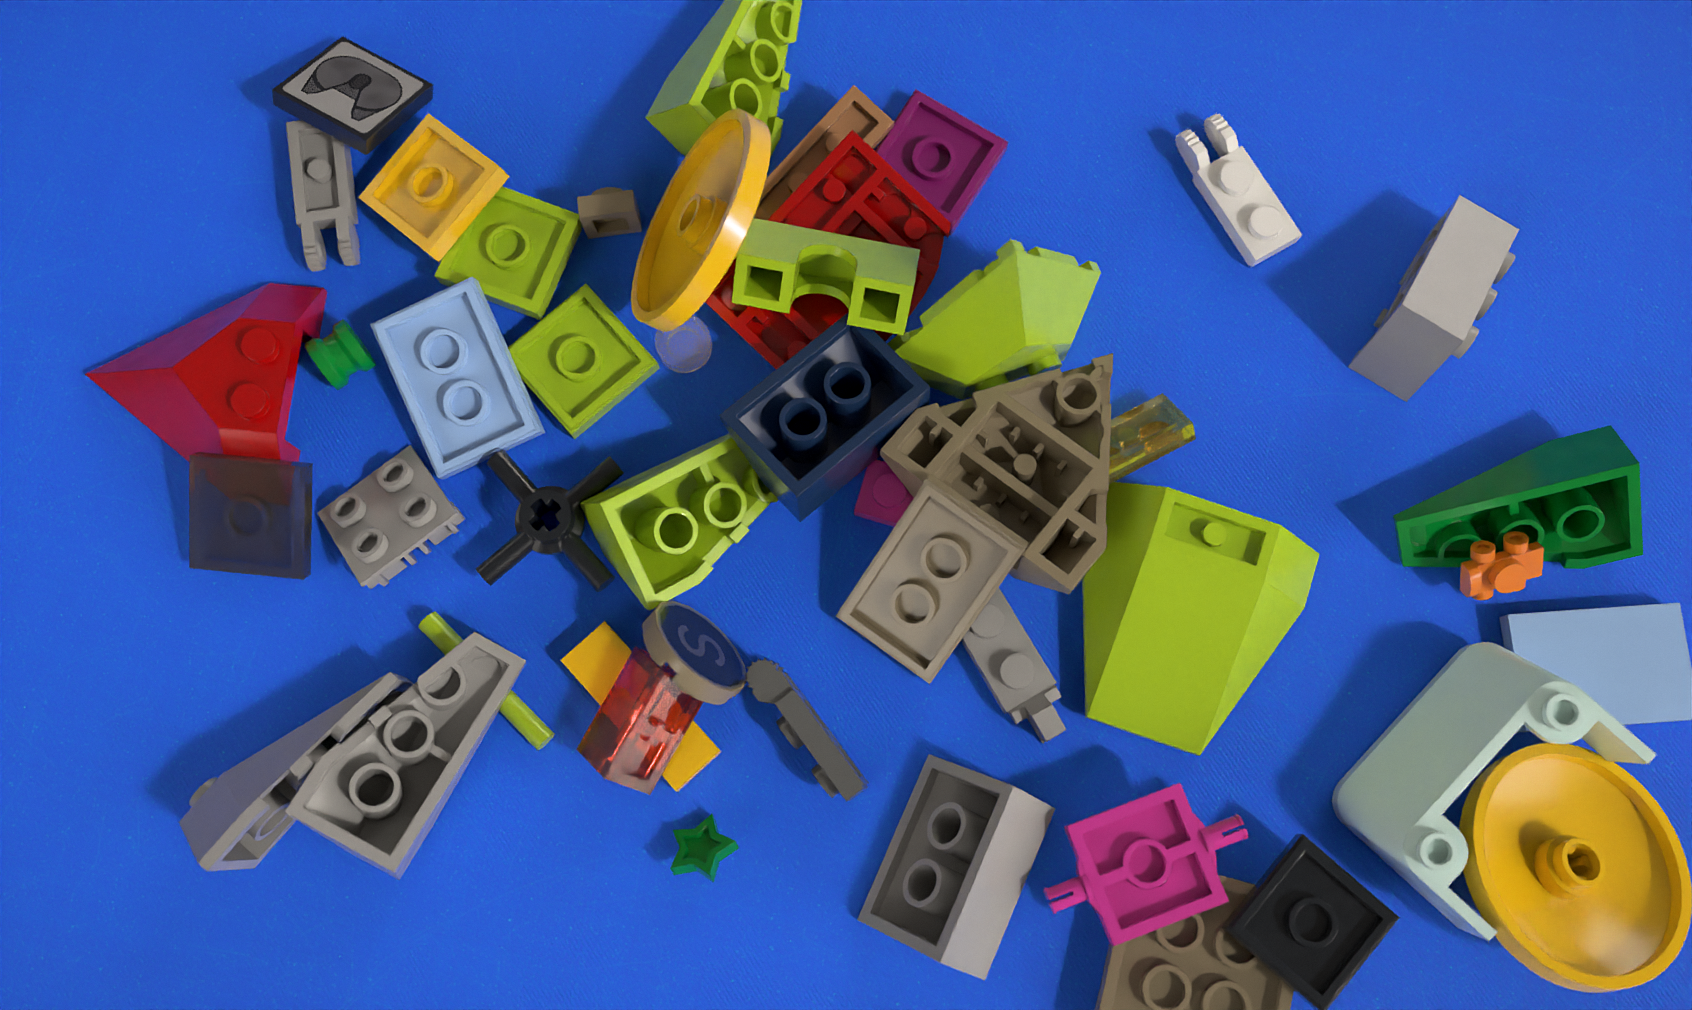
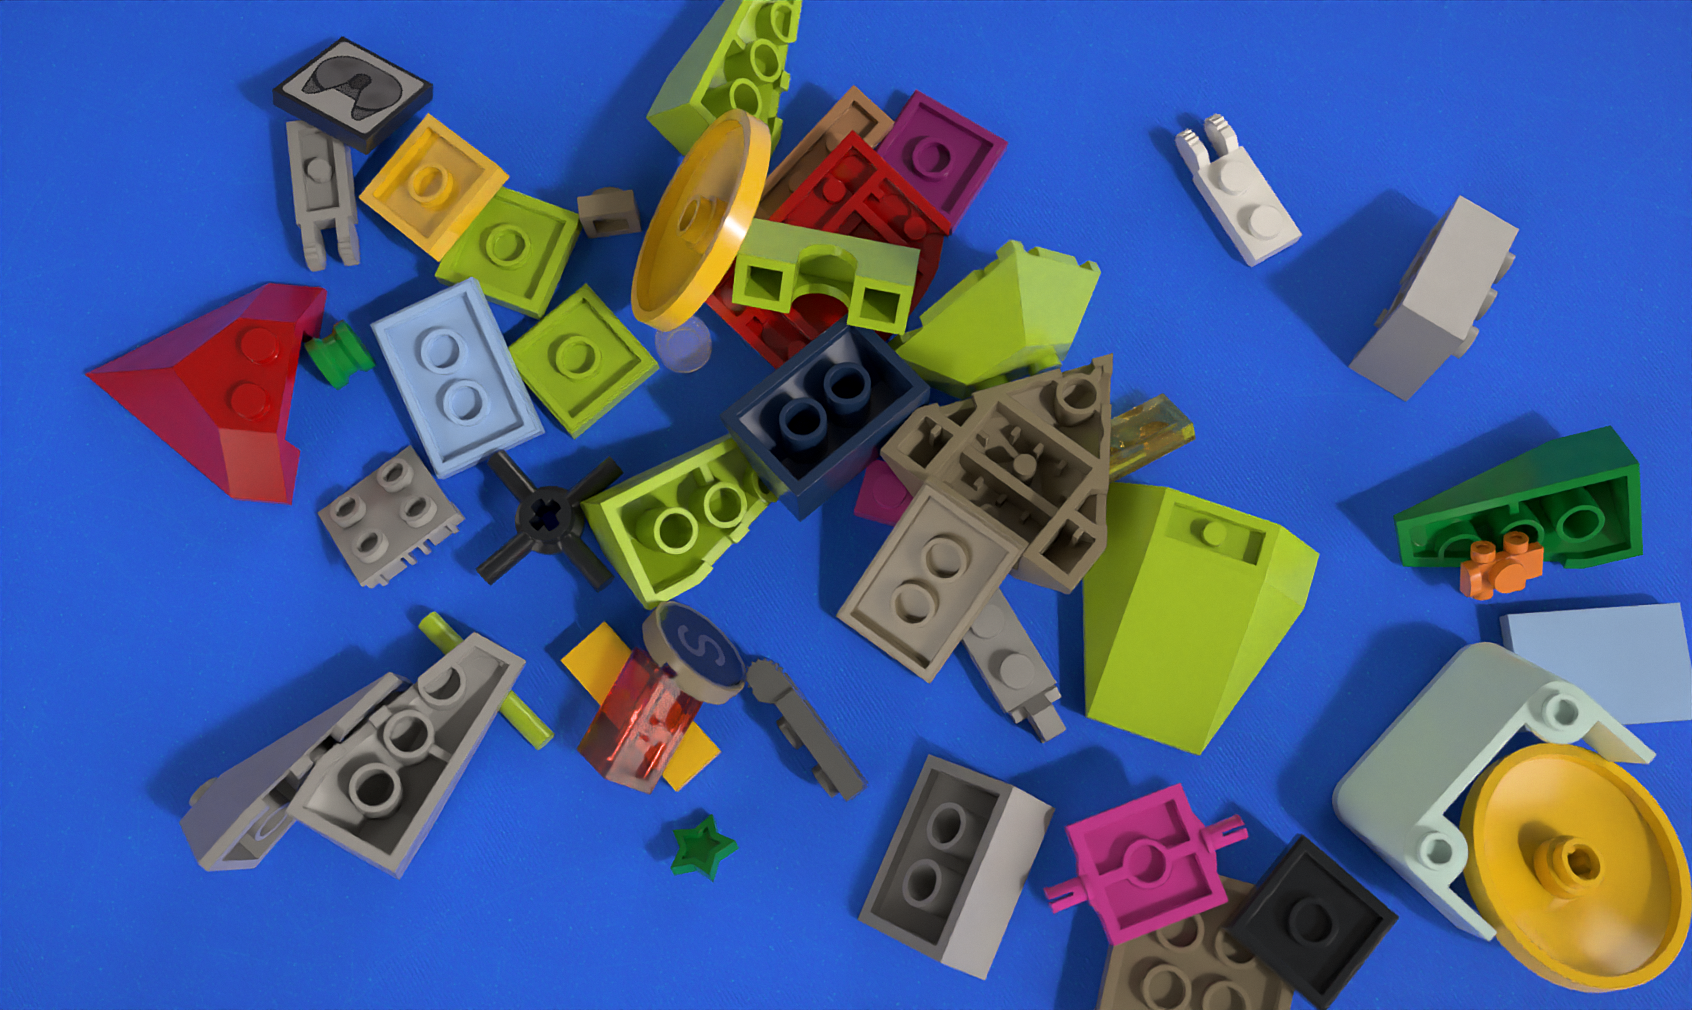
clear smoke tile [189,452,313,580] -> none

